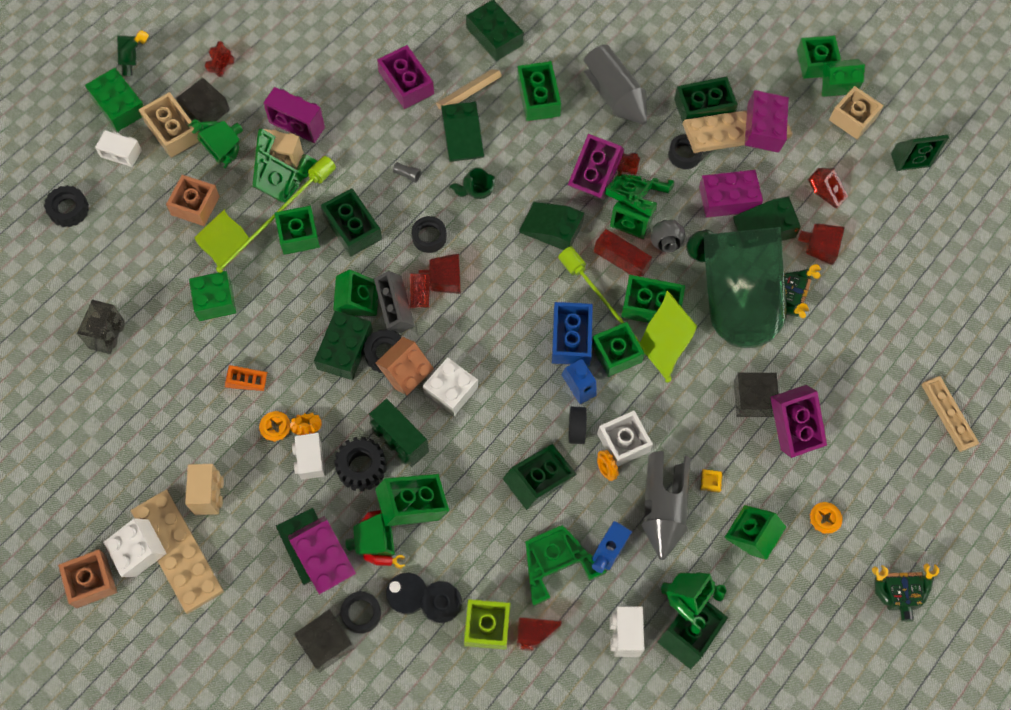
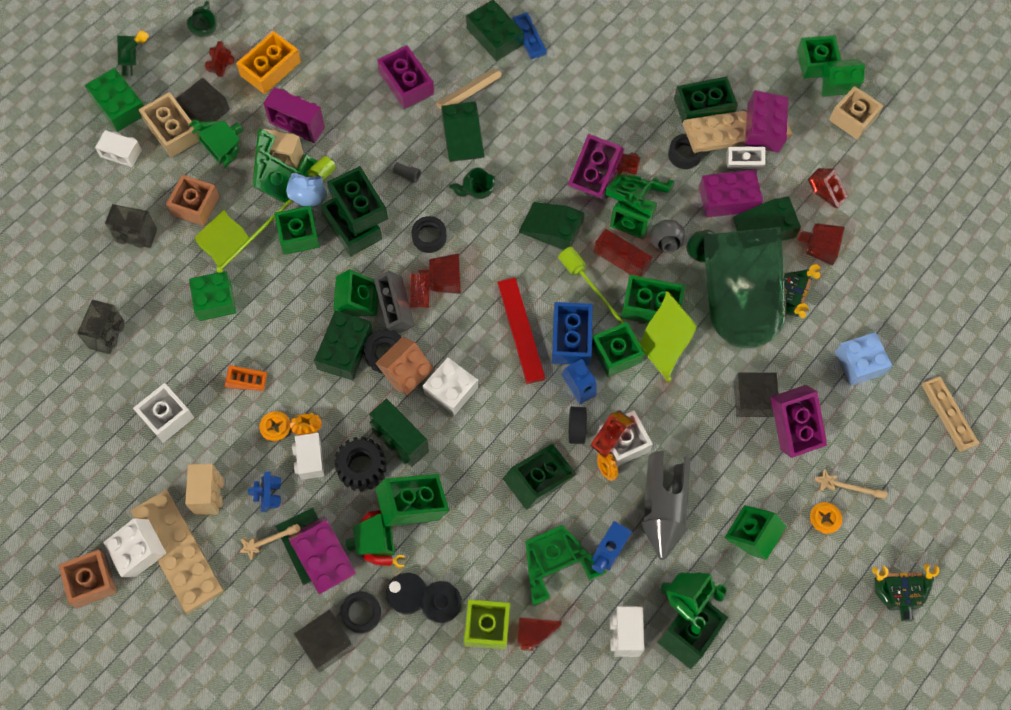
black tyre [44,185,89,227] -> none
green brick [517,61,562,121] -> none
dark grey piece [583,45,647,125] -> none
yellow tile [700,469,722,492] -> none
dark green slope [891,135,949,171] -> none
none -> clear smoke brick [105,204,158,248]
none -> white brick [133,383,194,443]
none -> dark green hair [187,1,217,37]
none -> light orange brick [236,31,301,95]
none -> tan piece [240,524,300,560]
none -> blue hips [248,471,281,512]
none -> light blue helmet [286,173,327,207]
none -> dark green brick [327,166,388,235]
none -> red tile [497,277,545,384]
none -> blue tile [512,12,547,60]
none -> clear red slope [590,410,635,458]
none -> white brick [726,147,765,169]
none -> tan piece [814,469,887,499]
none -> light blue brick [835,332,892,385]

